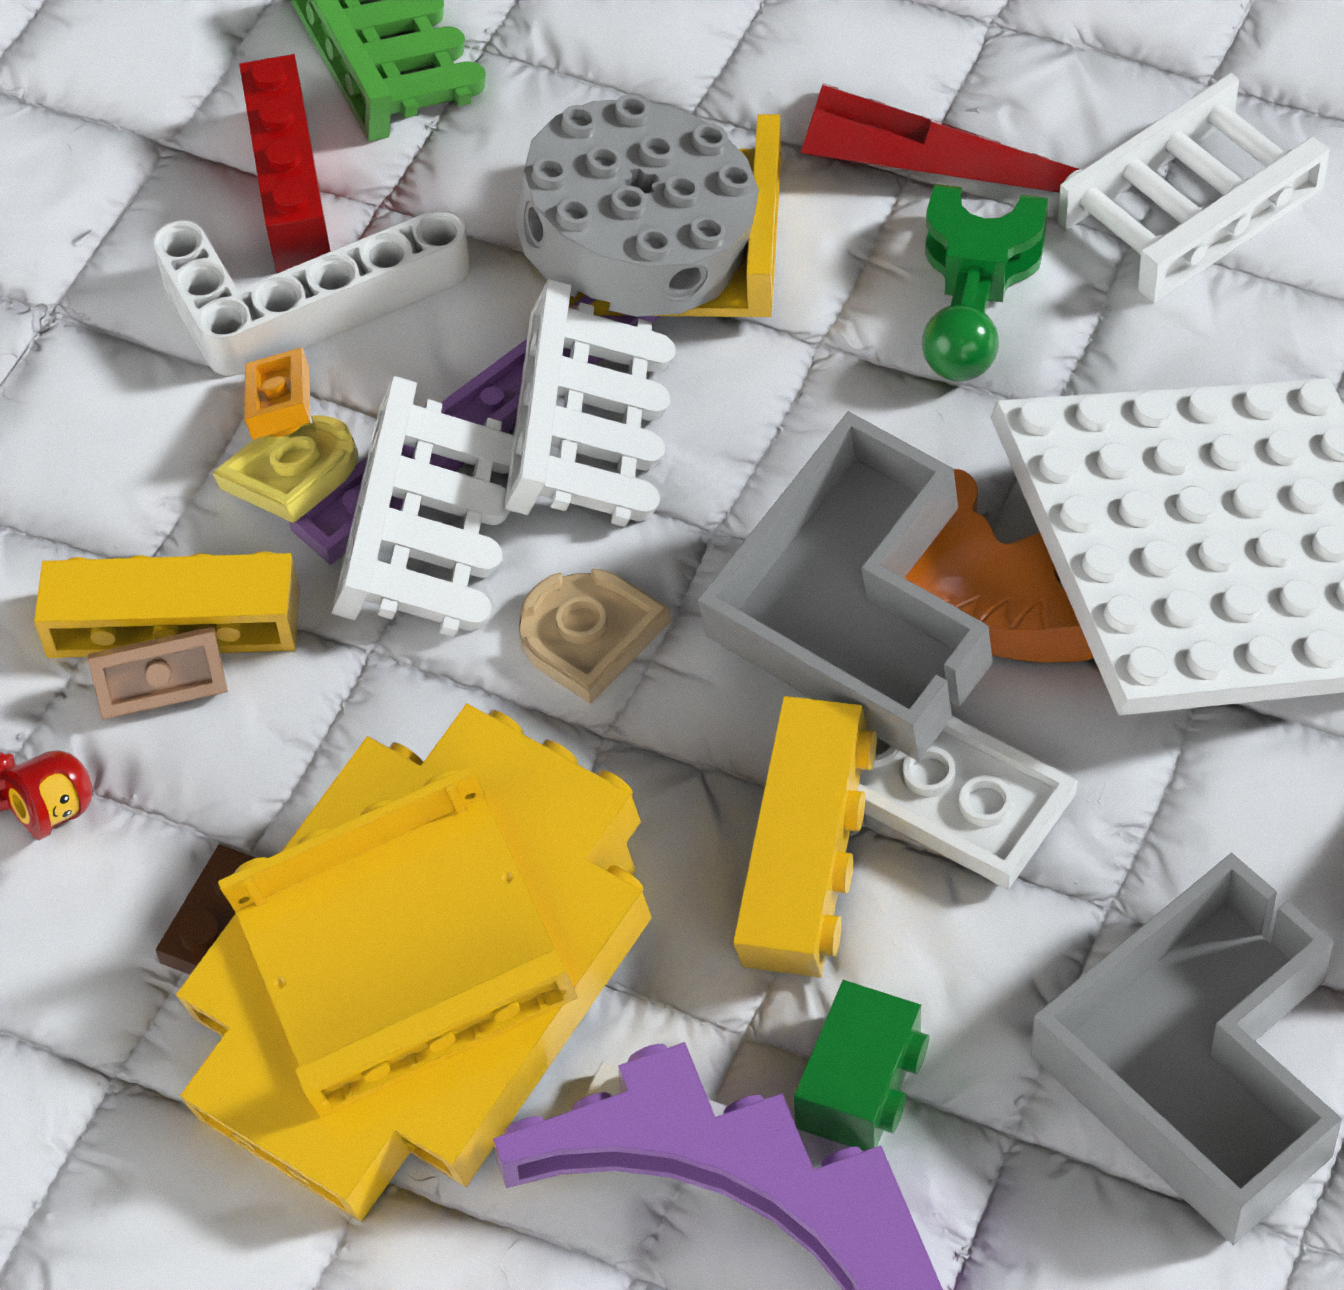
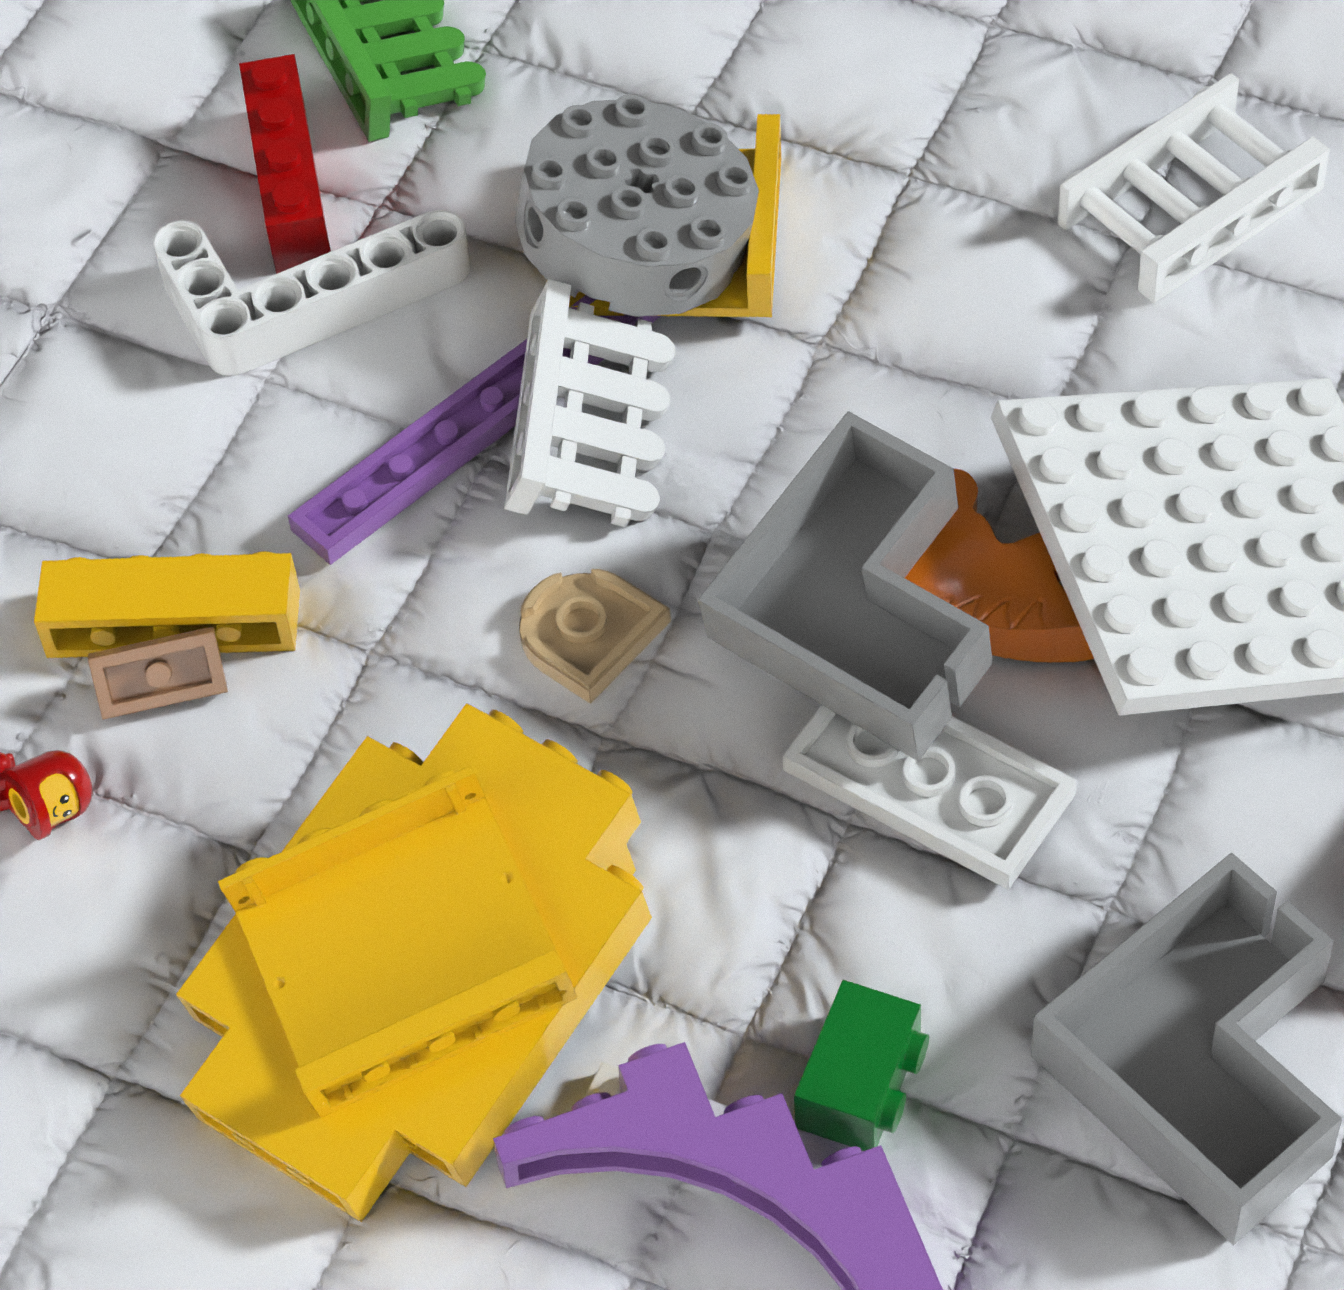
reddish brown plate [155,844,256,975] -> none
light yellow tile [213,415,358,523] -> none
light orange plate [244,347,310,440] -> none
white fence [331,376,514,637] -> none
yellow brick [733,696,877,978] -> none
red wedge [800,83,1079,193] -> none
green piece [922,184,1048,381] -> none

